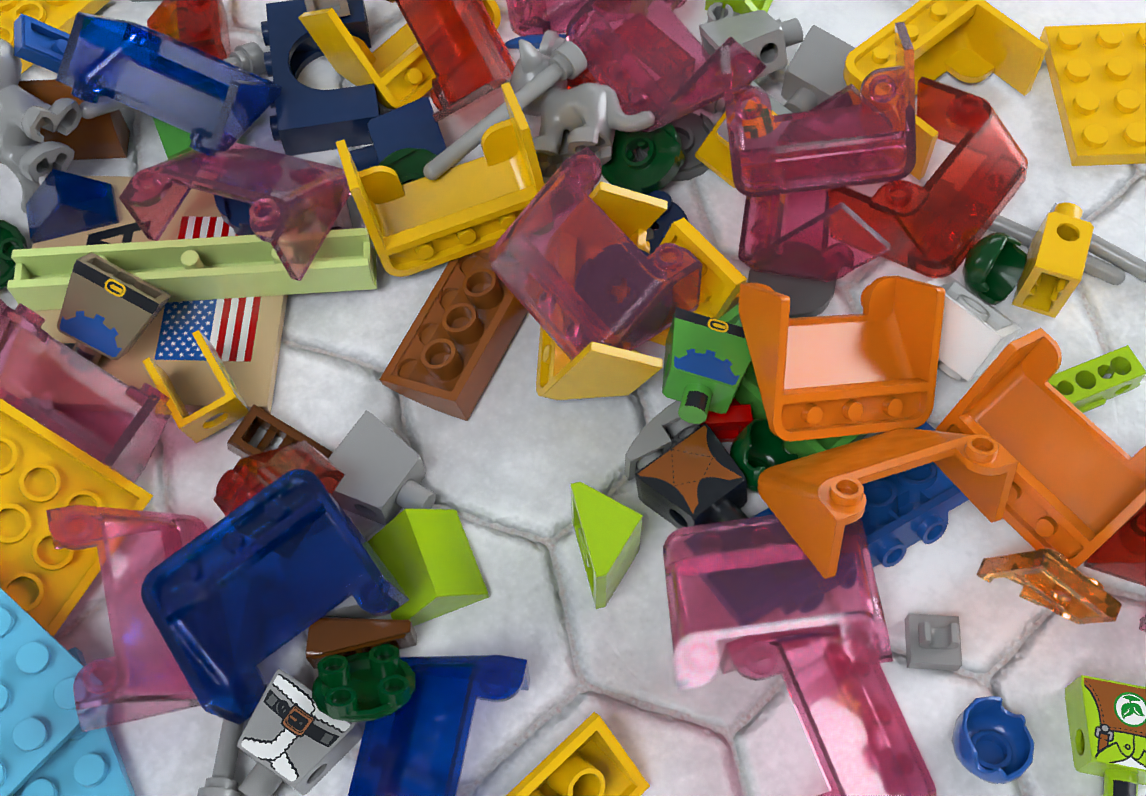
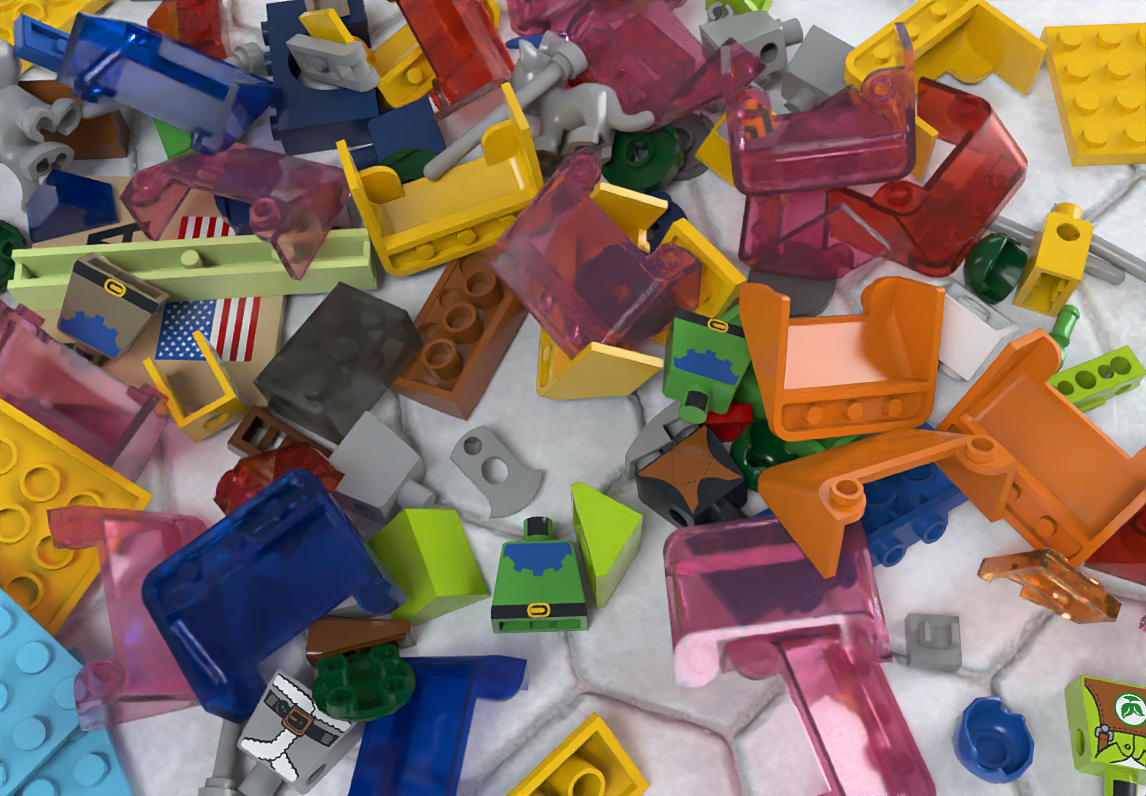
none -> clear smoke brick [253,281,425,446]
none -> light grey plate [286,33,381,92]
none -> light grey piece [450,425,542,519]
none -> bright green torso [491,516,587,634]
none -> bright green piece [1049,304,1080,374]

